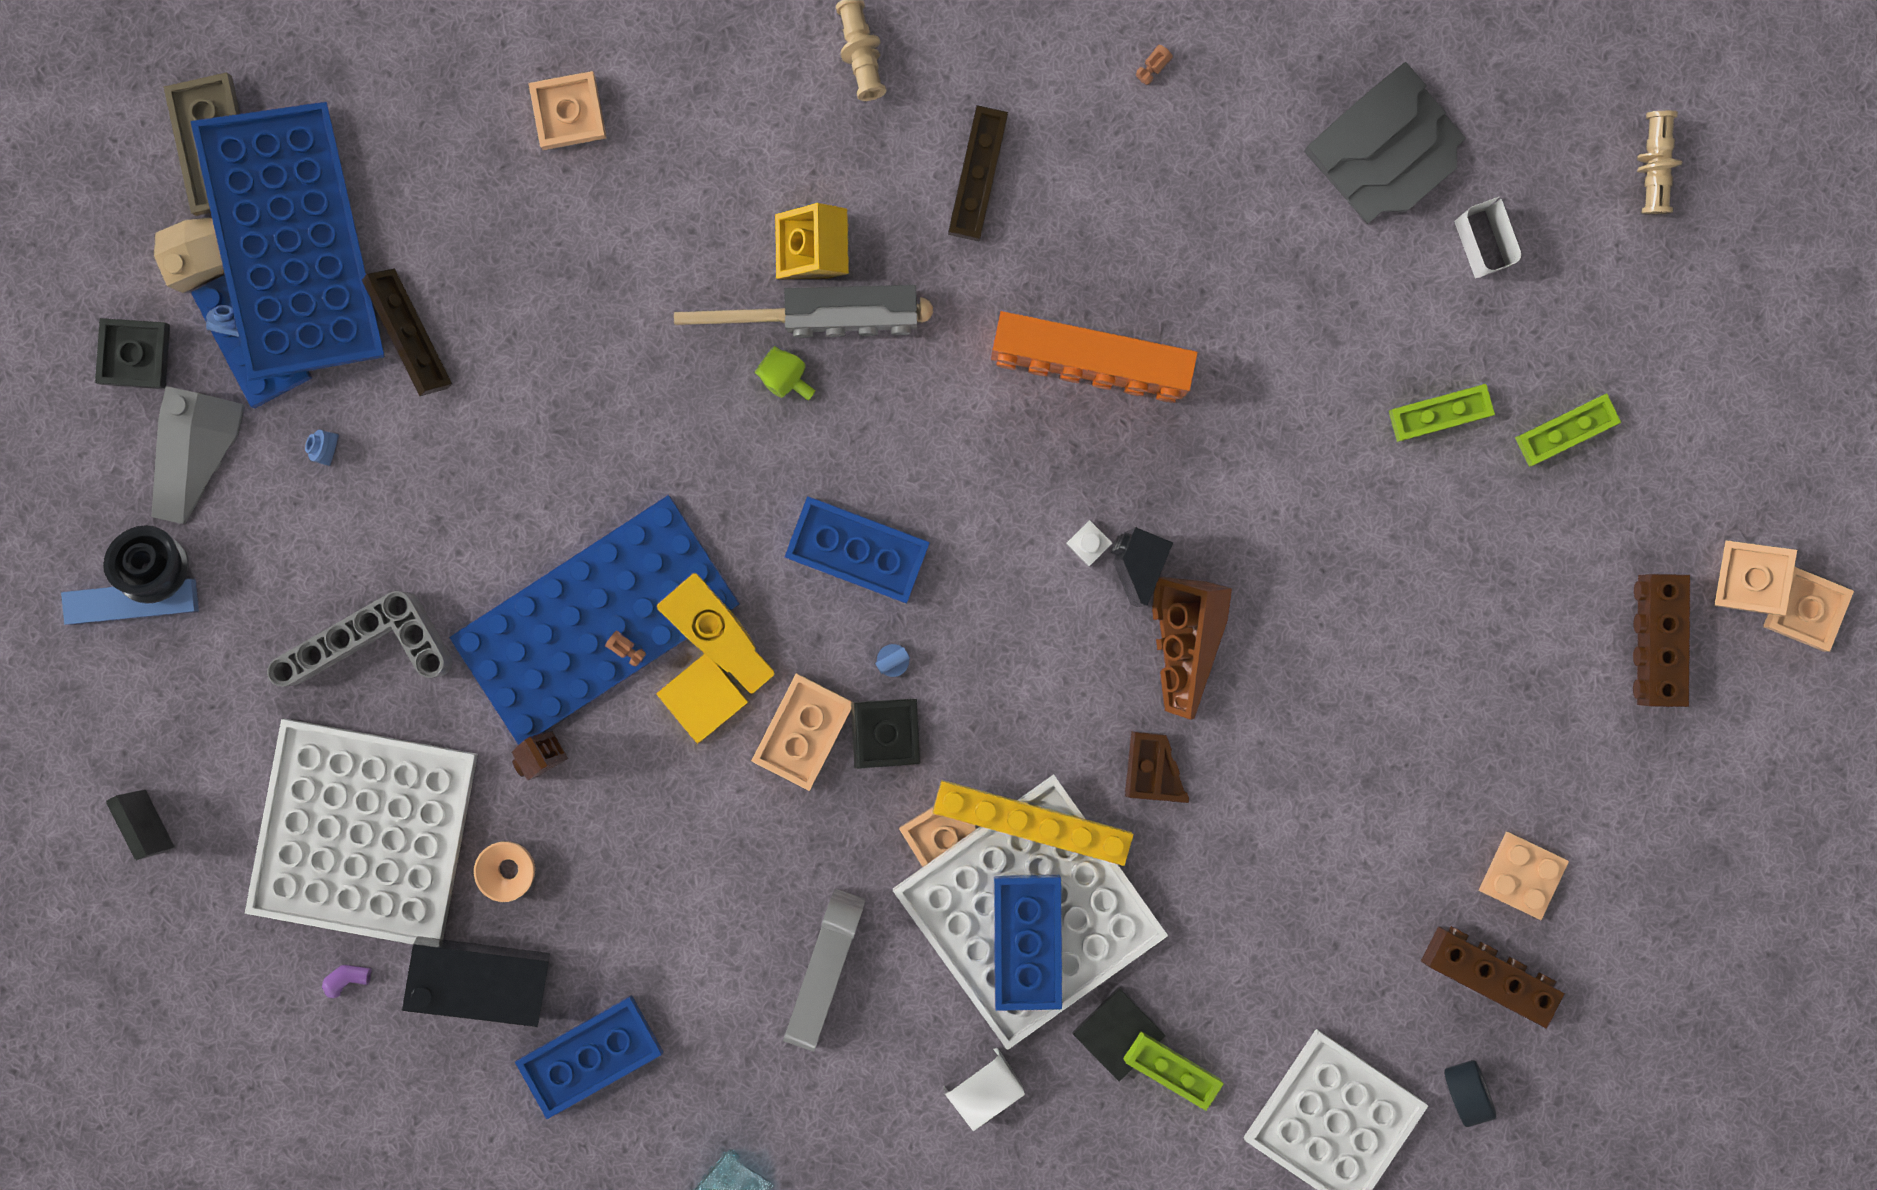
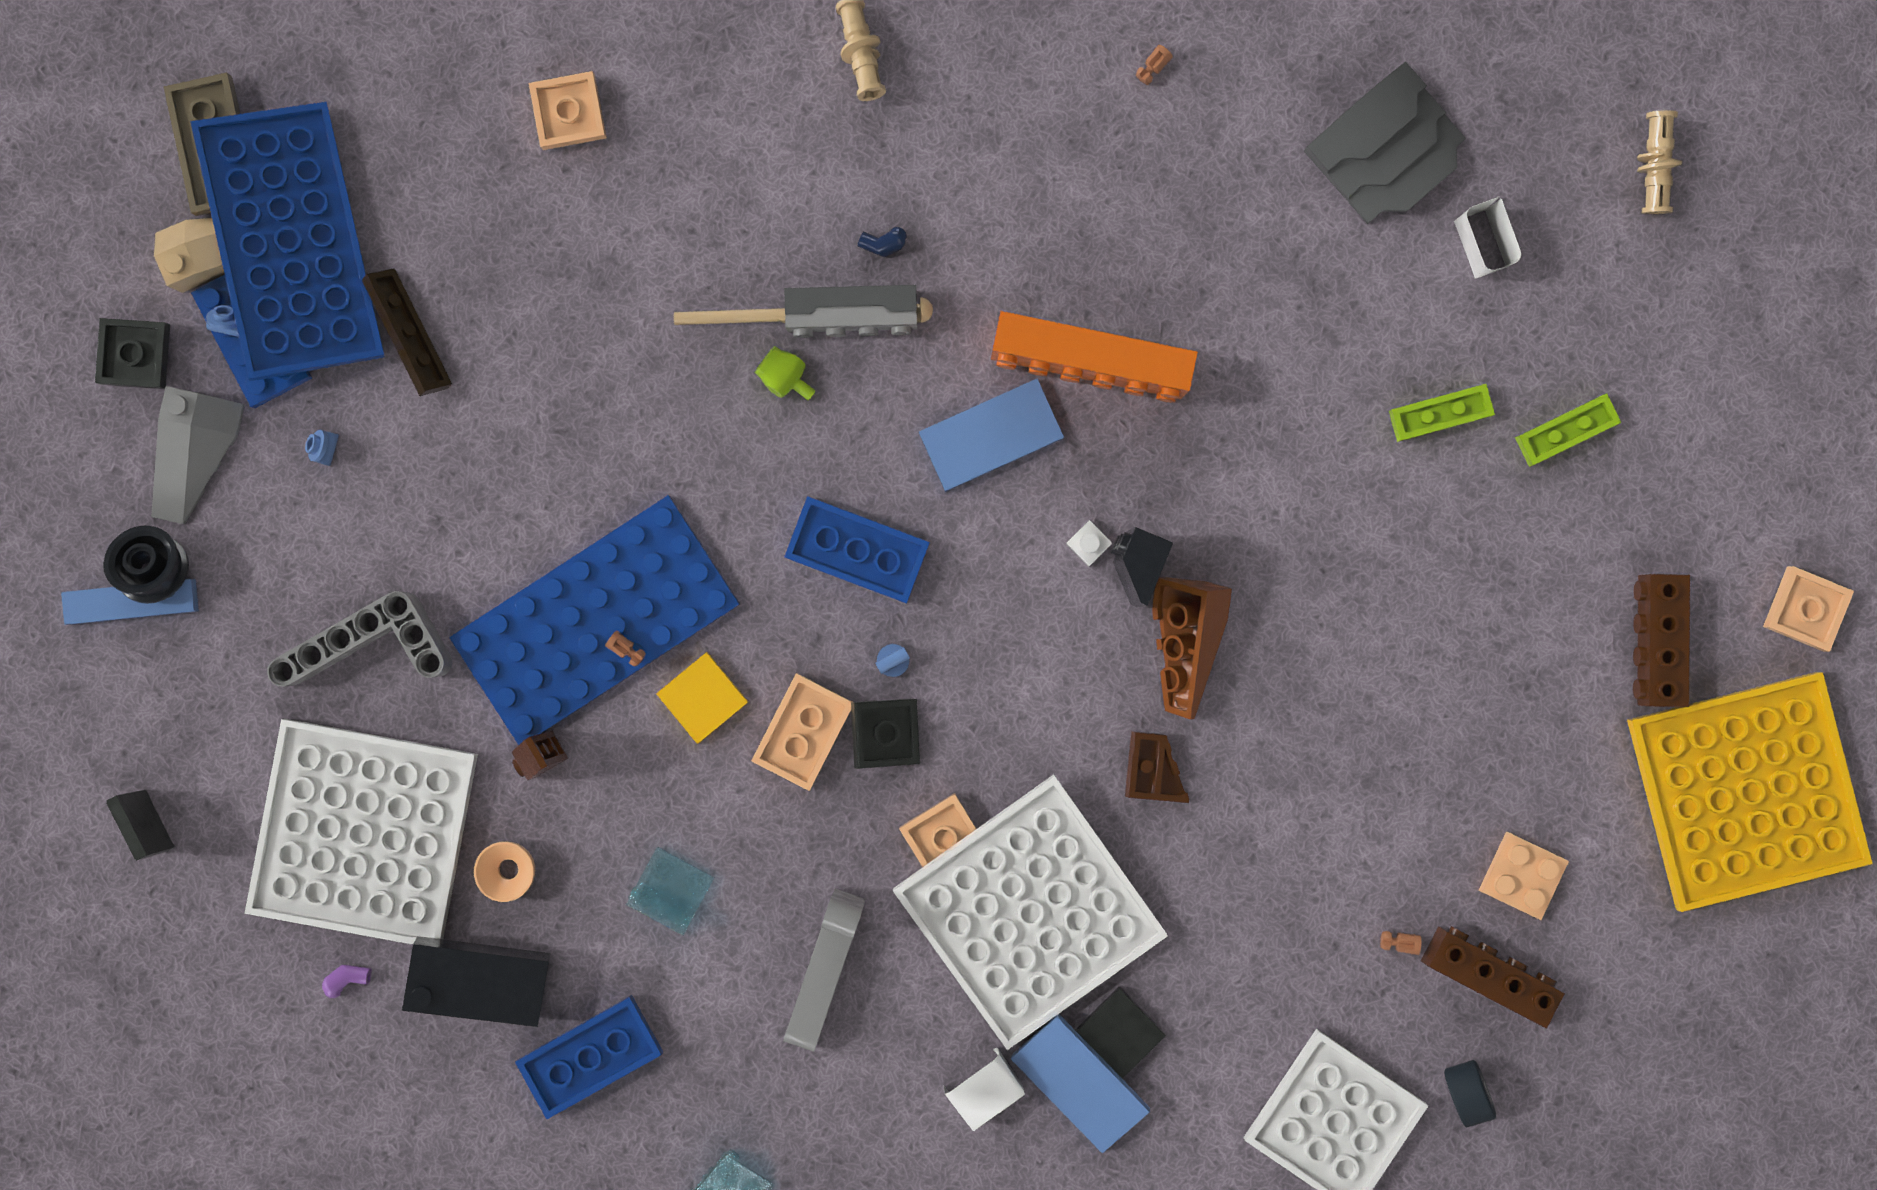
yellow piece [657,573,774,693] -> none
yellow slope [775,203,849,279] -> none
yellow plate [932,779,1134,866] -> none
dark brown plate [948,105,1008,242] -> none
blue plate [994,875,1062,1011] -> none
lime plate [1123,1031,1224,1111] -> none
light nougat plate [1714,541,1797,616] -> none
none -> clear light blue hinge [626,847,715,936]
none -> dark blue arm [857,227,907,257]
none -> medium blue tile [919,379,1064,492]
none -> medium blue tile [1011,1014,1150,1153]
none -> nougat piece [1380,931,1422,955]
none -> yellow plate [1627,672,1873,912]

